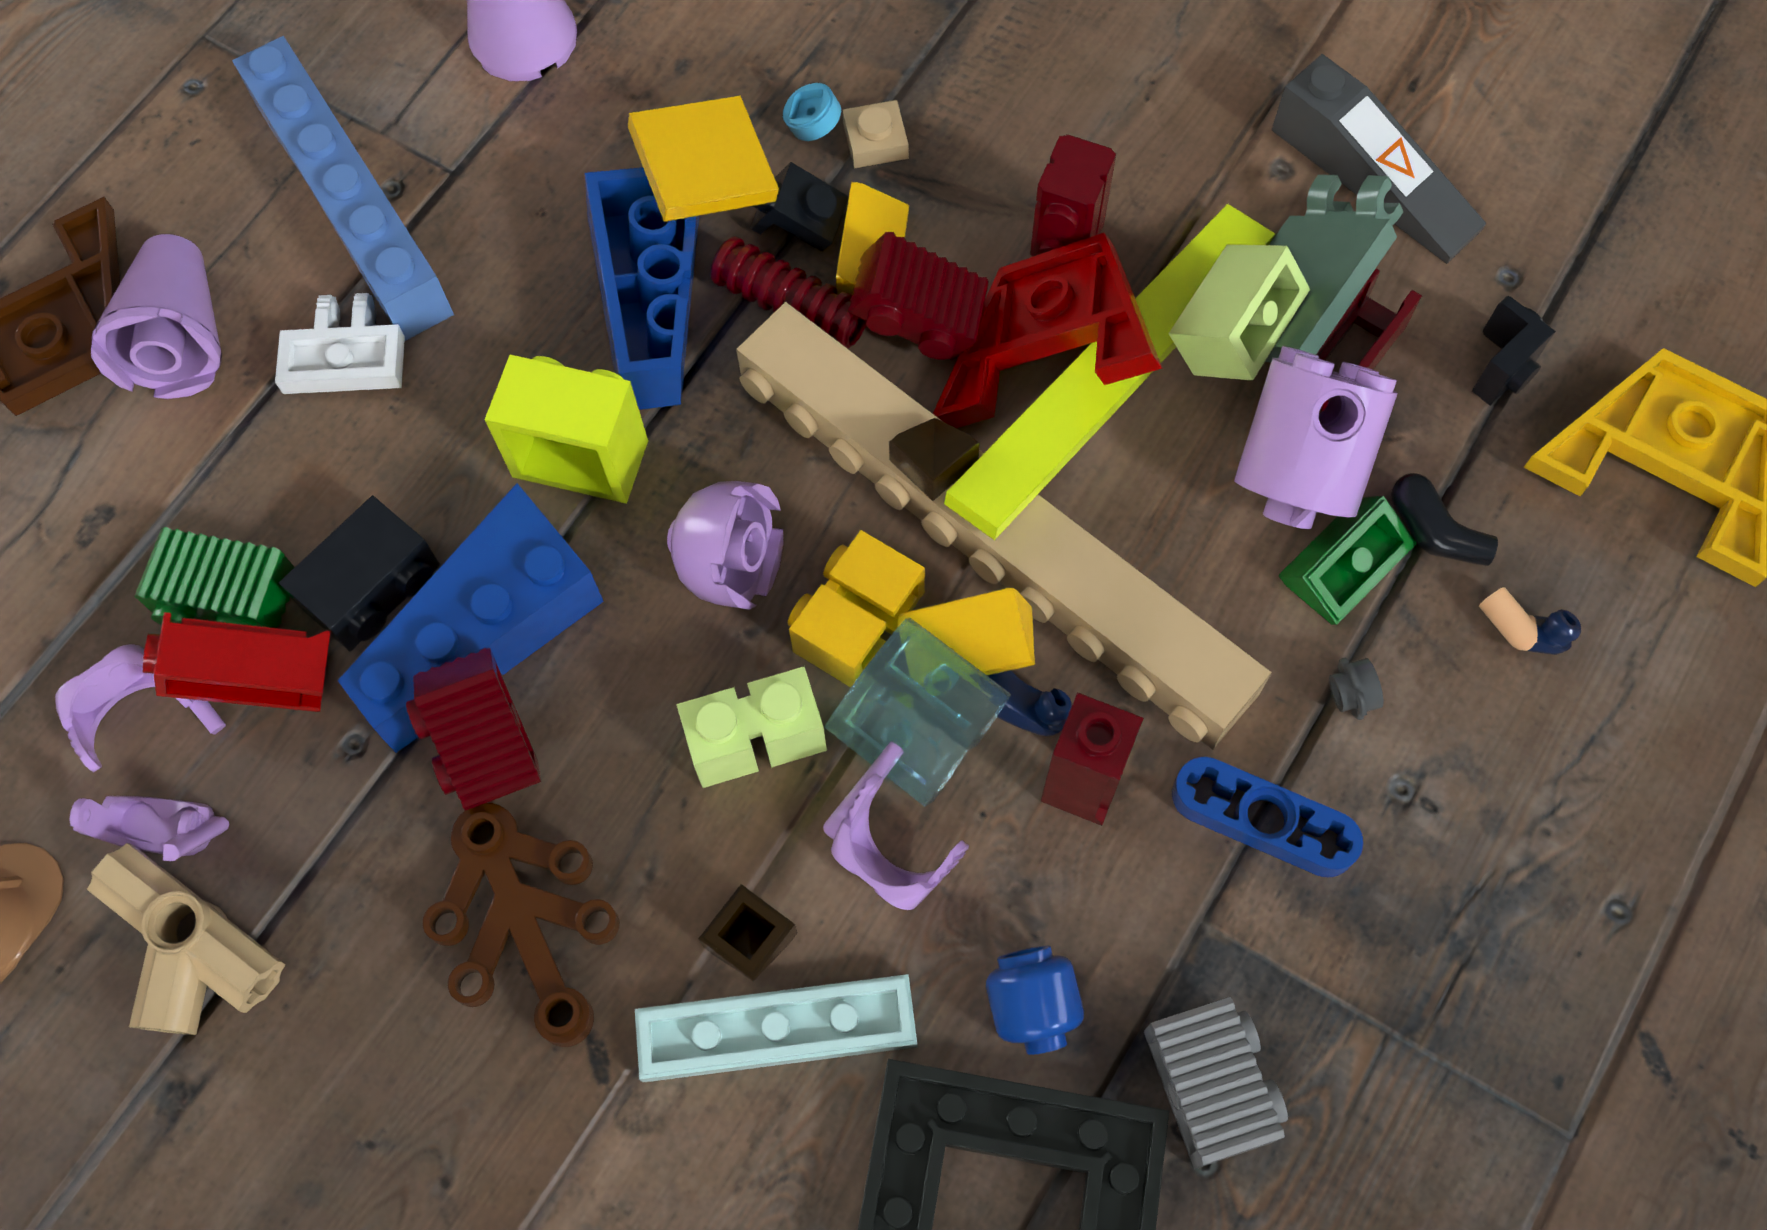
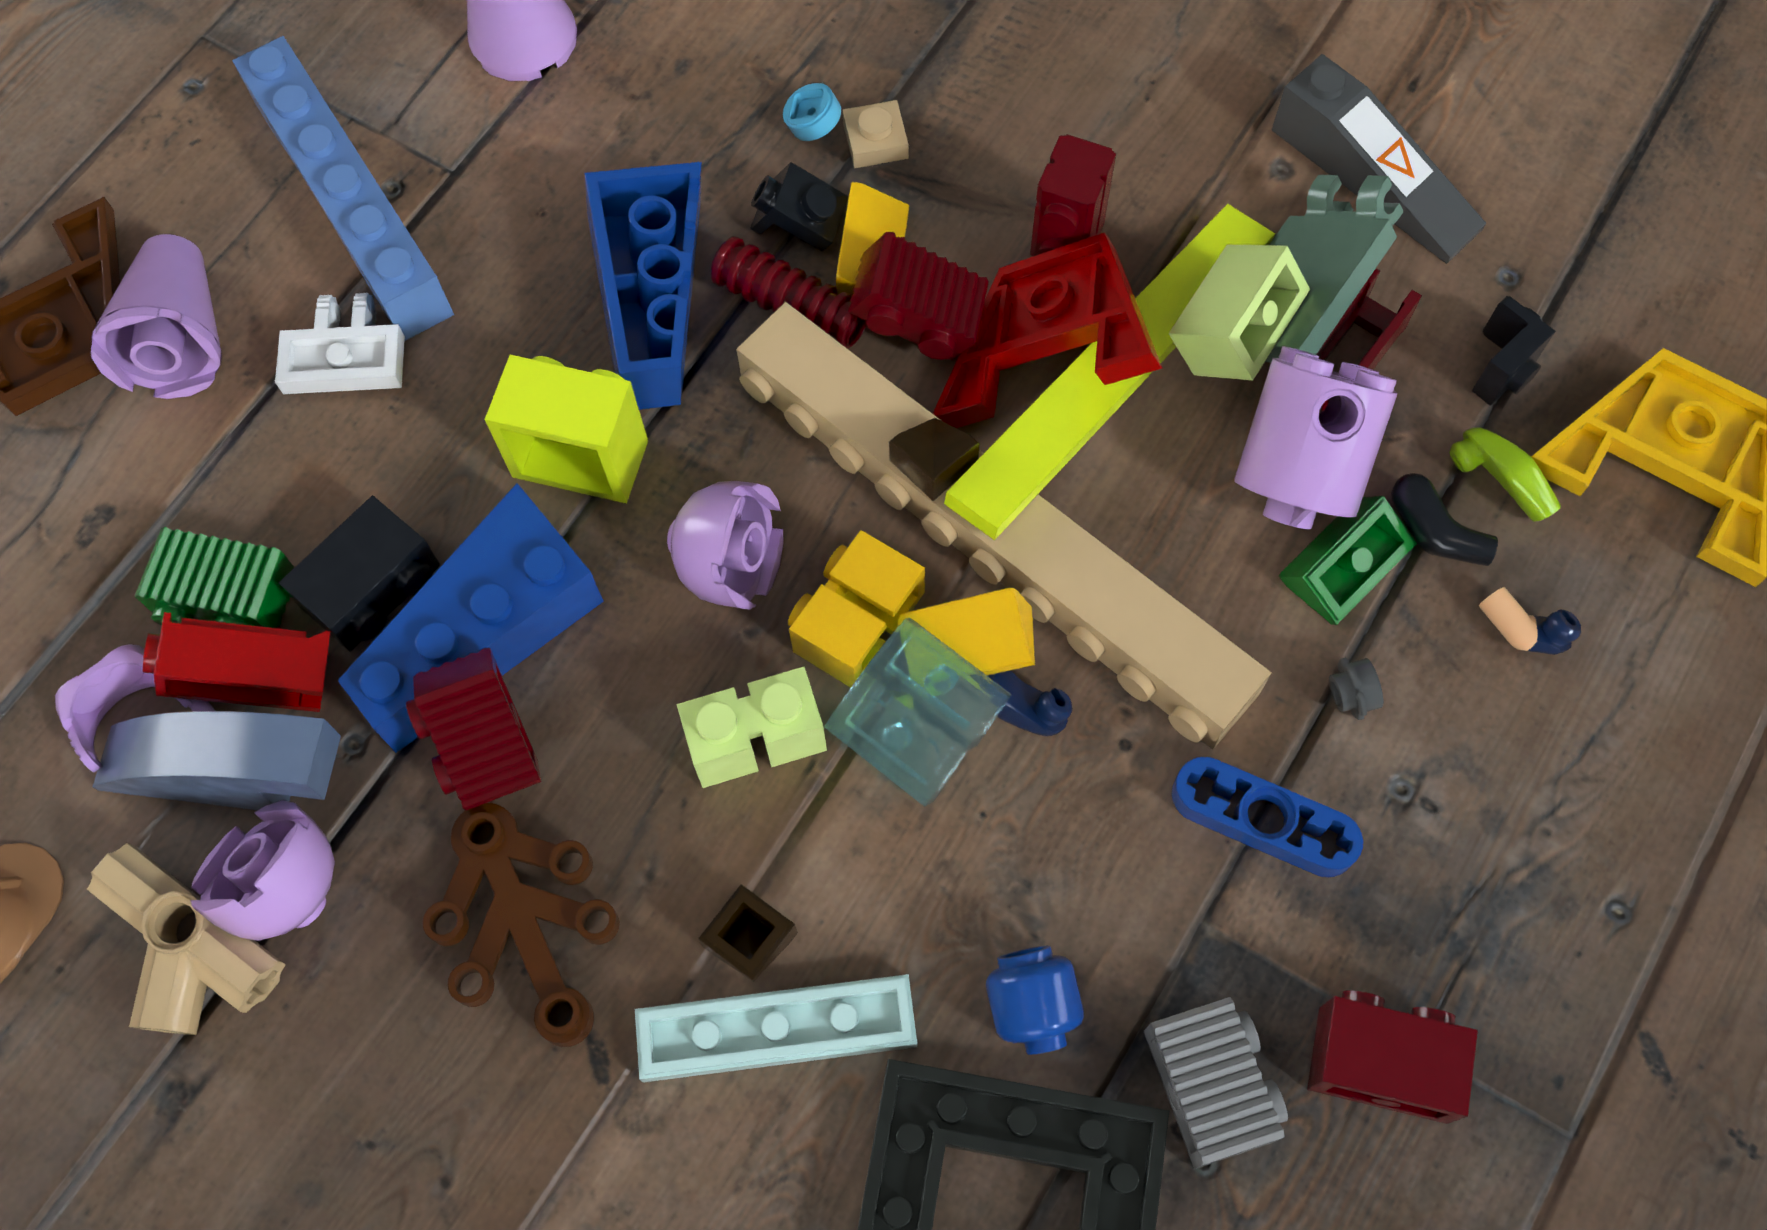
lavender helmet [69,796,229,861] -> none
yellow tile [628,95,779,222] -> none
lavender helmet [823,741,969,910] -> none
dark red window [1041,692,1144,826] -> none
none -> sand blue slope [92,711,341,810]
none -> lavender cylinder [190,800,335,941]
none -> dark red brick [1307,990,1478,1124]
none -> lime arm [1449,427,1561,522]

